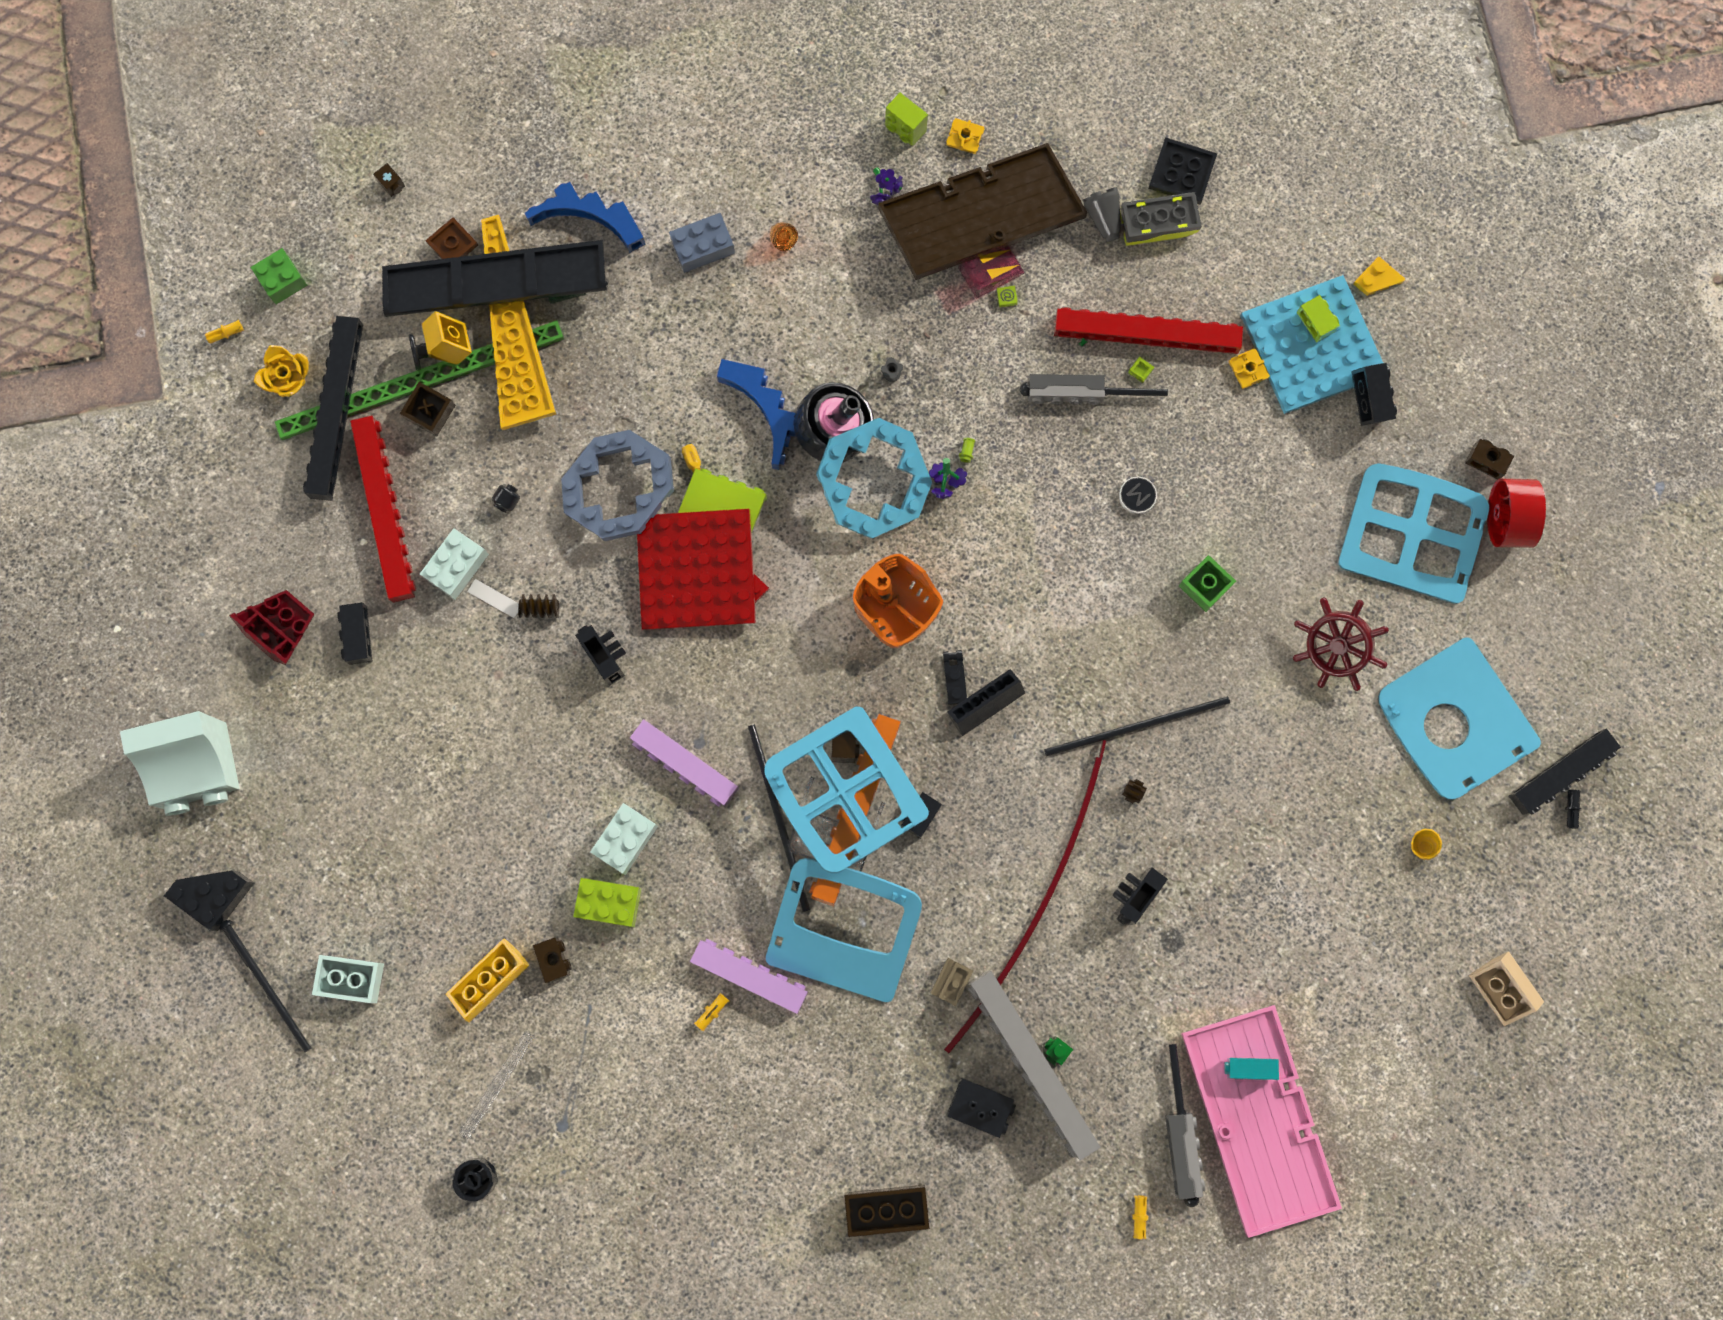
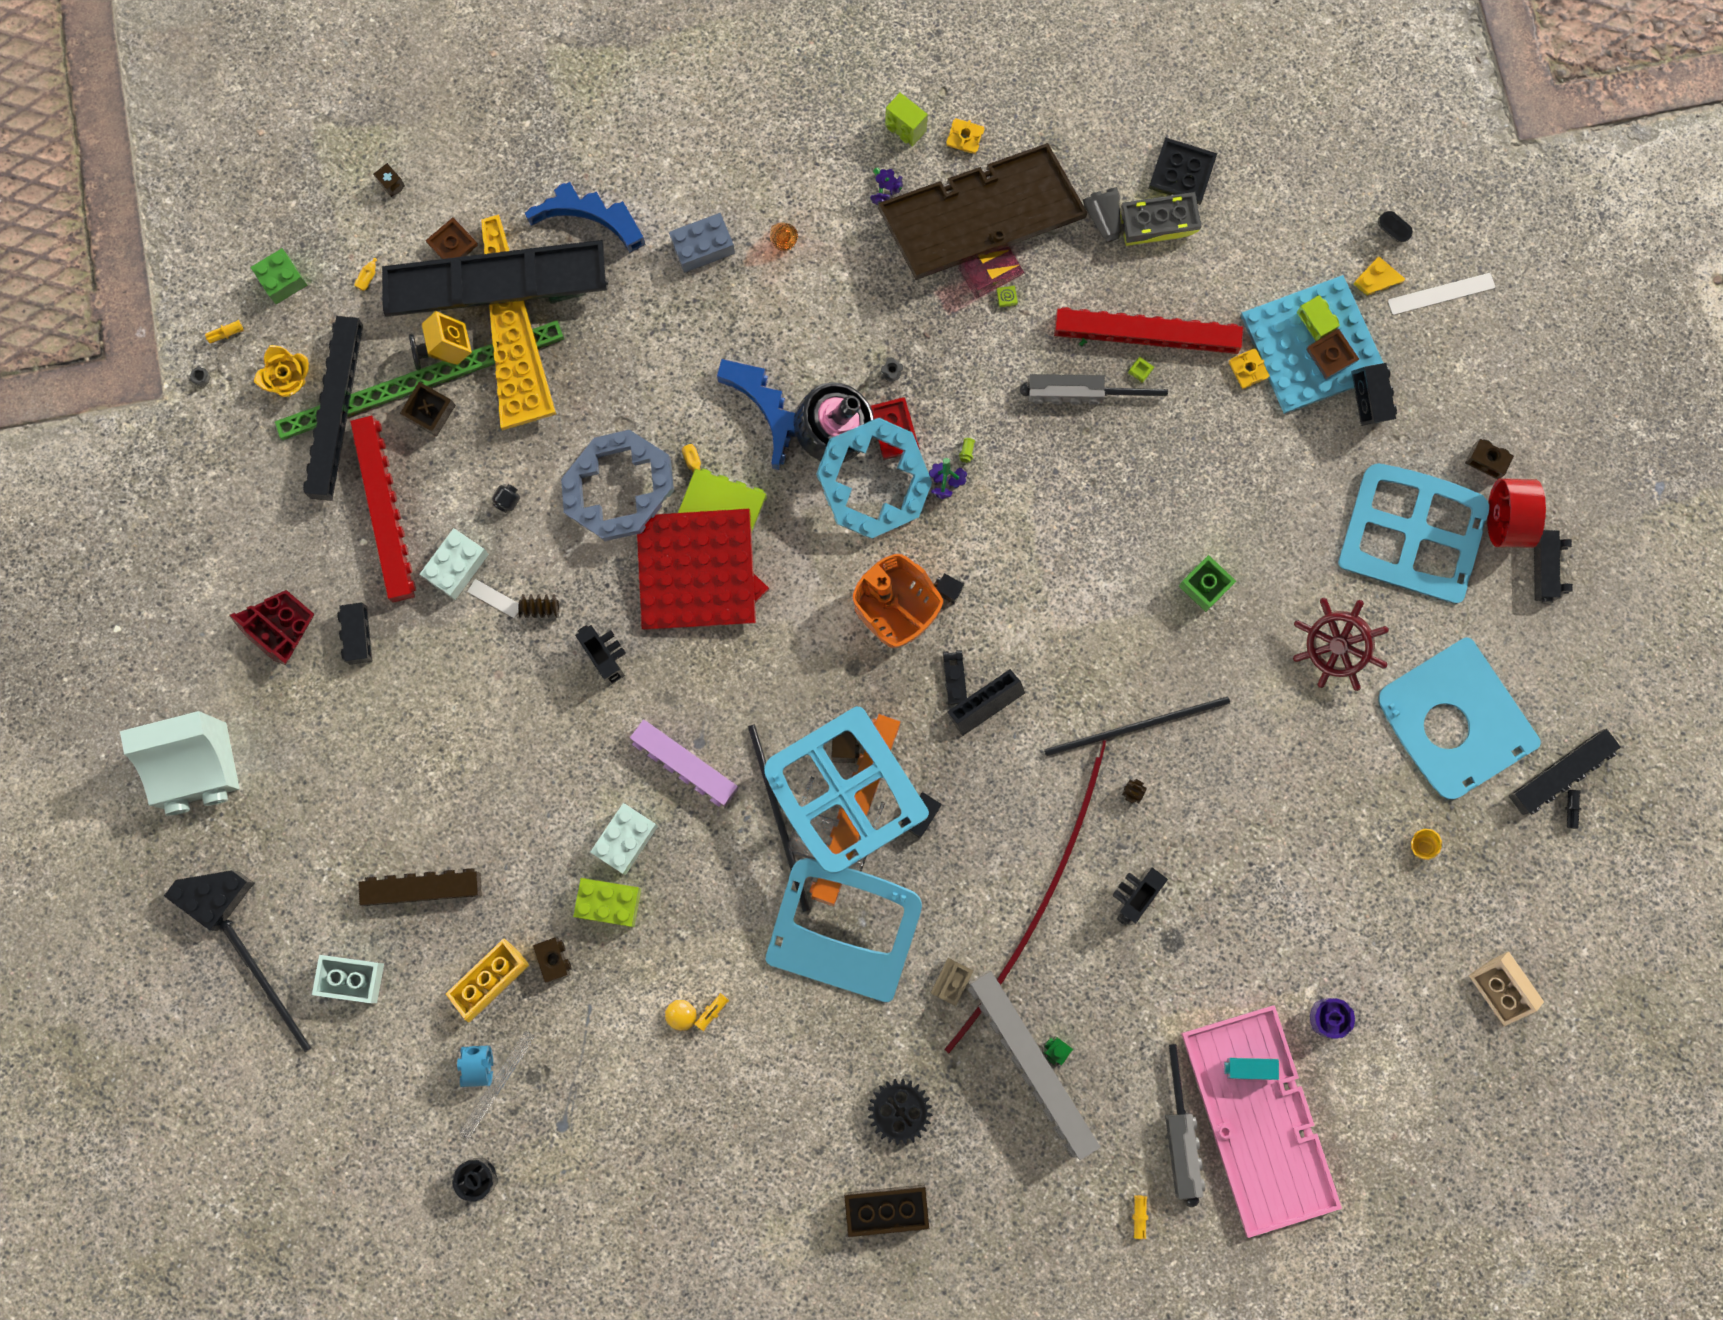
lavender brick [690,938,808,1014] -> none
black piece [947,1078,1016,1138] -> none
black tile [1119,477,1157,514] -> none
none -> dark grey tile [190,367,211,387]
none -> yellow piece [354,258,377,291]
none -> dark brown brick [358,868,482,906]
none -> dark azure brick [457,1045,493,1087]
none -> yellow hair [665,1000,697,1031]
none -> black gear [868,1078,933,1145]
none -> red plate [871,397,920,460]
none -> black brick [934,573,964,604]
none -> reddish brown plate [1306,329,1359,379]
none -> dark purple brick [1309,998,1355,1039]
none -> black brick [1378,211,1413,242]
none -> white sticker [1388,273,1495,314]
none -> black brick [1534,530,1573,604]

